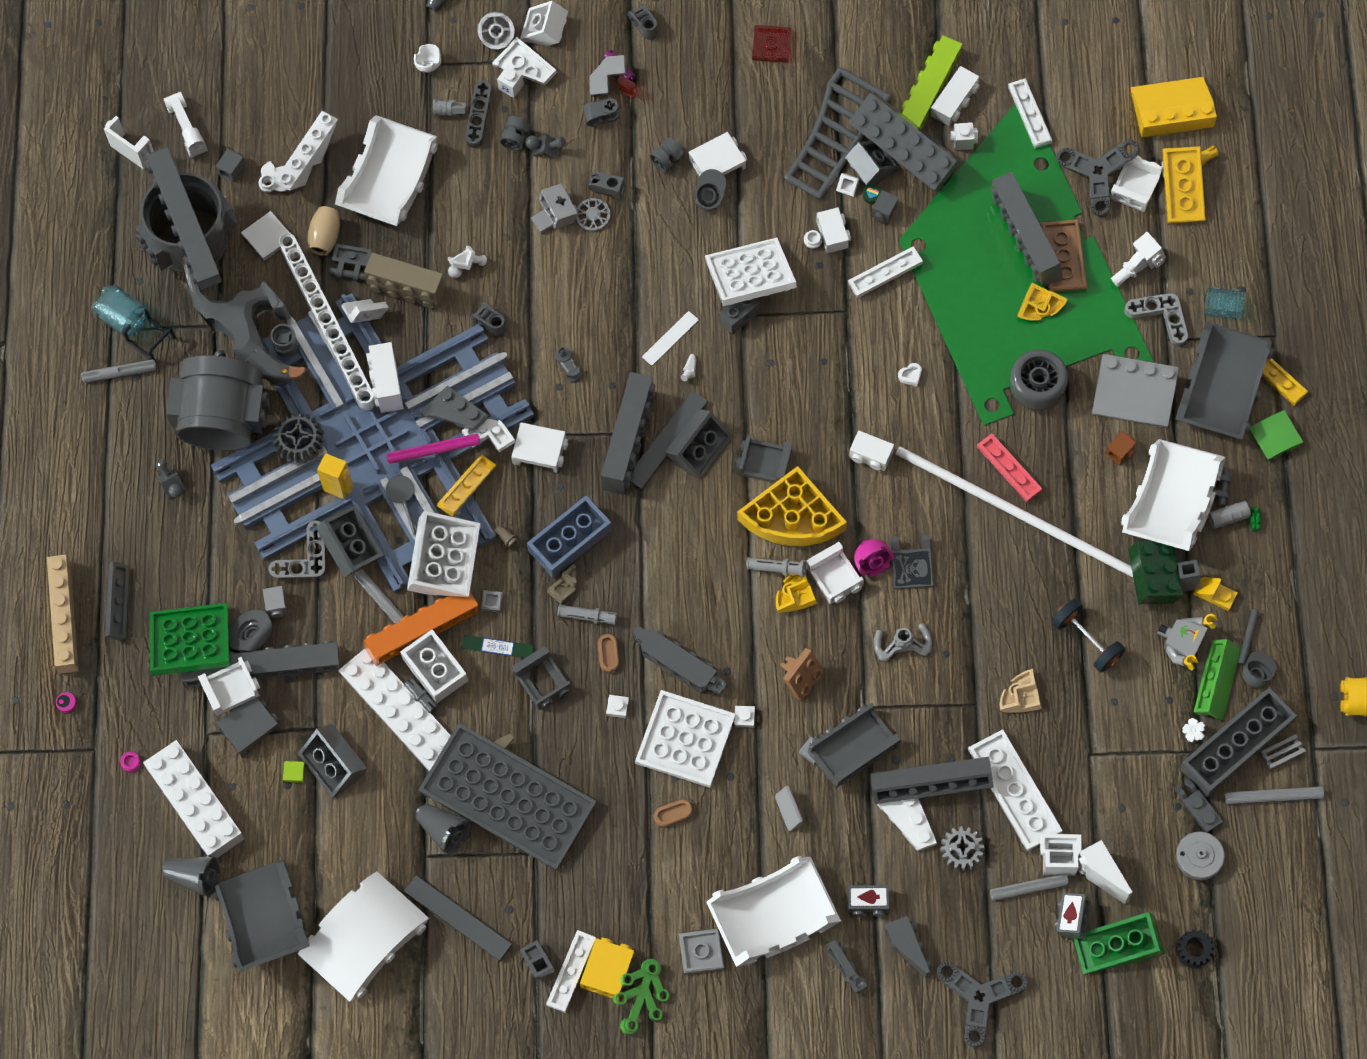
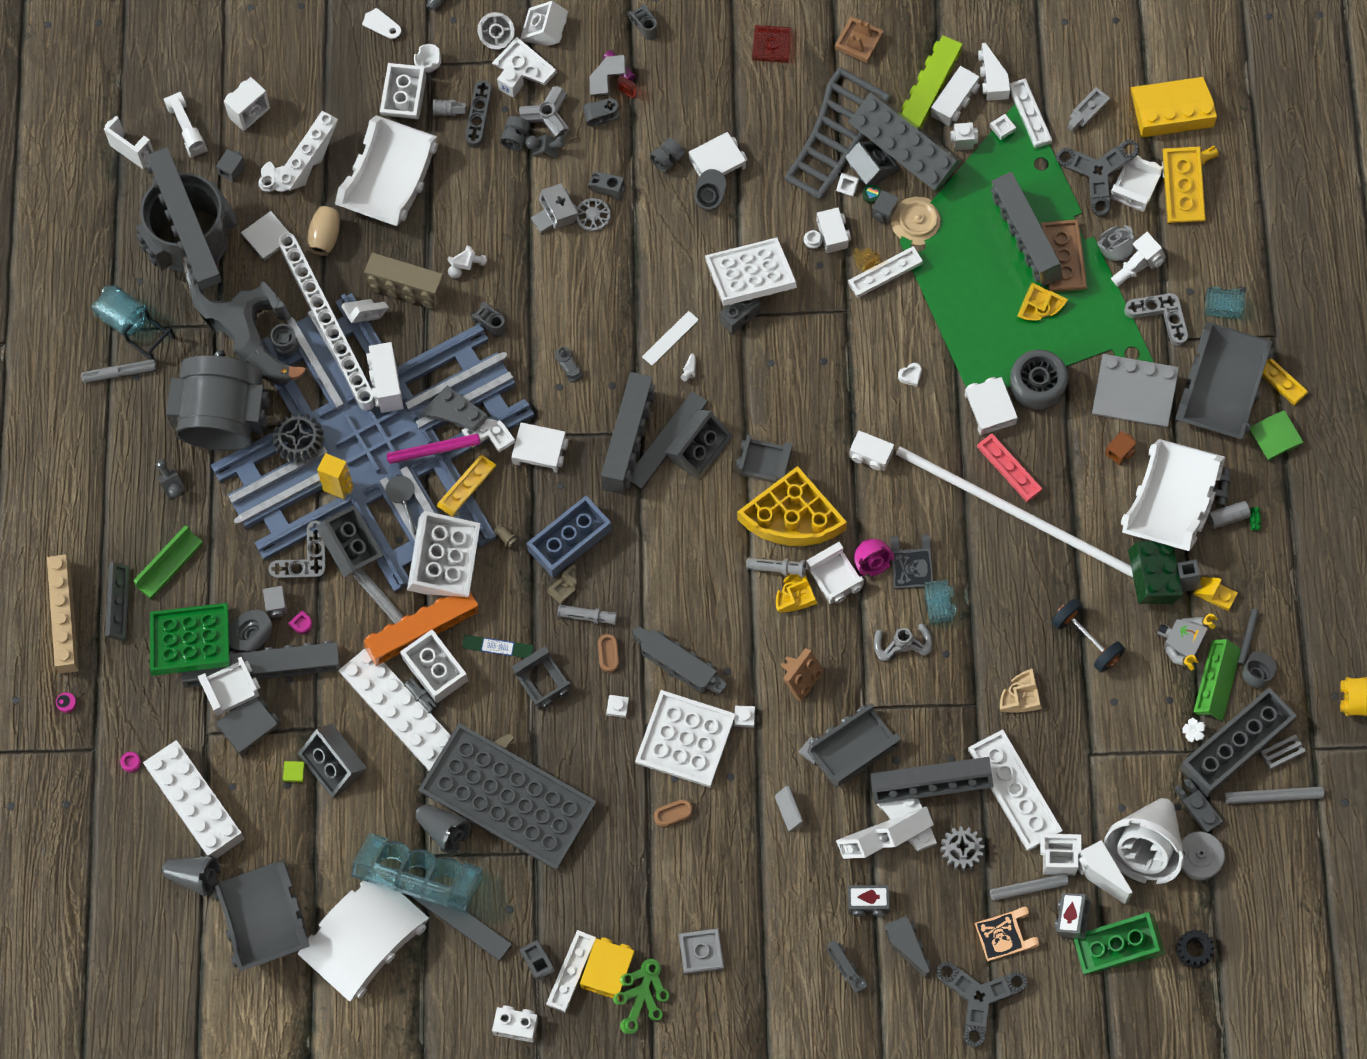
dark grey plate [329,244,373,281] -> none
light grey tile [481,590,503,613] -> none
white panel [707,856,841,967] -> none
none -> bright green panel [134,525,204,600]
none -> white brick [224,77,270,131]
none -> dark pink tile [288,610,313,634]
none -> clear light blue fence [351,833,483,912]
none -> white piece [362,8,401,39]
none -> white brick [380,63,426,119]
none -> white brick [492,1006,538,1043]
none -> light grey piece [519,86,569,138]
none -> medium nougat plate [834,17,884,63]
none -> white slope [836,807,934,859]
none -> clear yellow panel [853,247,879,273]
none -> tan piece [891,196,941,245]
none -> clear light blue brick [924,580,956,625]
none -> white panel [964,377,1018,436]
none -> flag [975,907,1039,962]
none -> white slope [978,43,1010,101]
none -> white plate [990,114,1016,140]
none -> light grey hinge [1067,87,1110,132]
none -> light grey cylinder [1097,225,1136,261]
none -> white cone [1104,798,1184,884]

